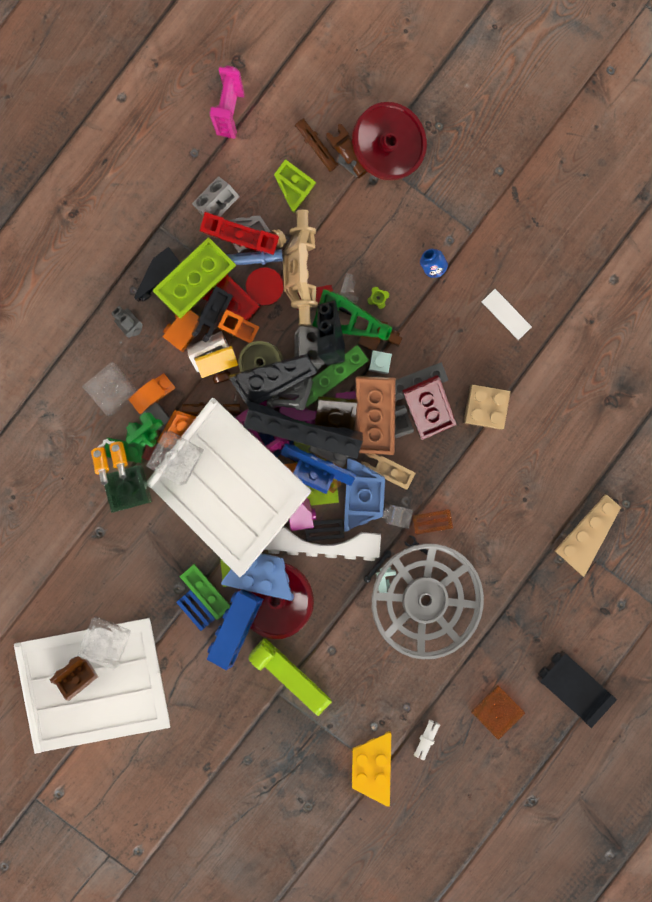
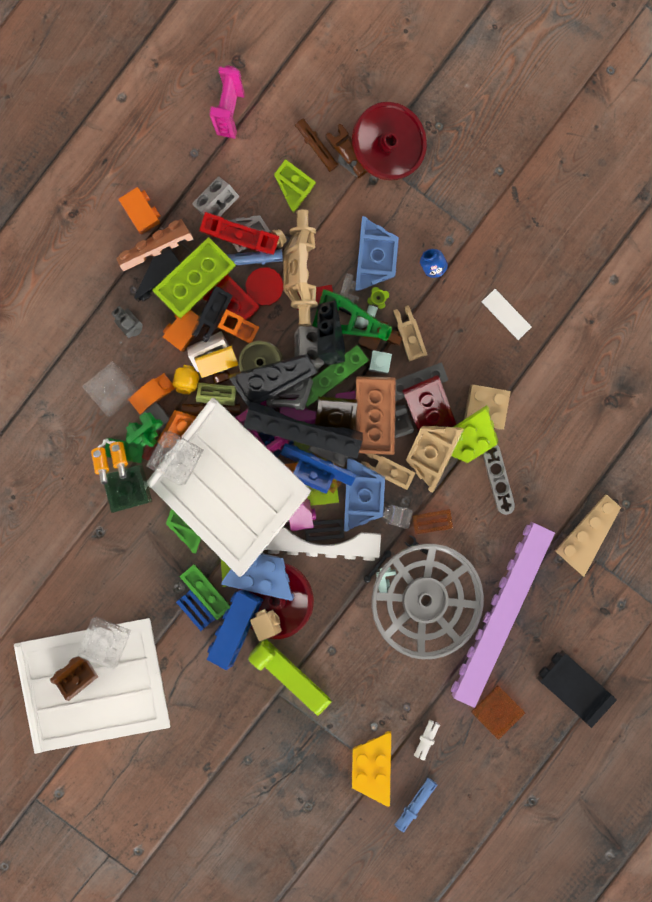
none -> nougat wing [116,219,193,271]
none -> orange brick [118,187,161,235]
none -> bright green wing [166,508,201,554]
none -> yellow head [172,365,199,395]
none -> yellowish green tile [196,383,237,406]
none -> tan brick [250,609,282,642]
none -> medium blue wing [355,216,399,291]
none -> light aqua arm [355,305,378,329]
none -> tan hinge [393,305,427,362]
none -> medium blue pin [394,778,438,832]
none -> tan wing [406,426,464,493]
none -> lime wing [451,405,498,463]
none -> lavender brick [451,522,555,708]
none -> light grey beam [482,445,515,515]

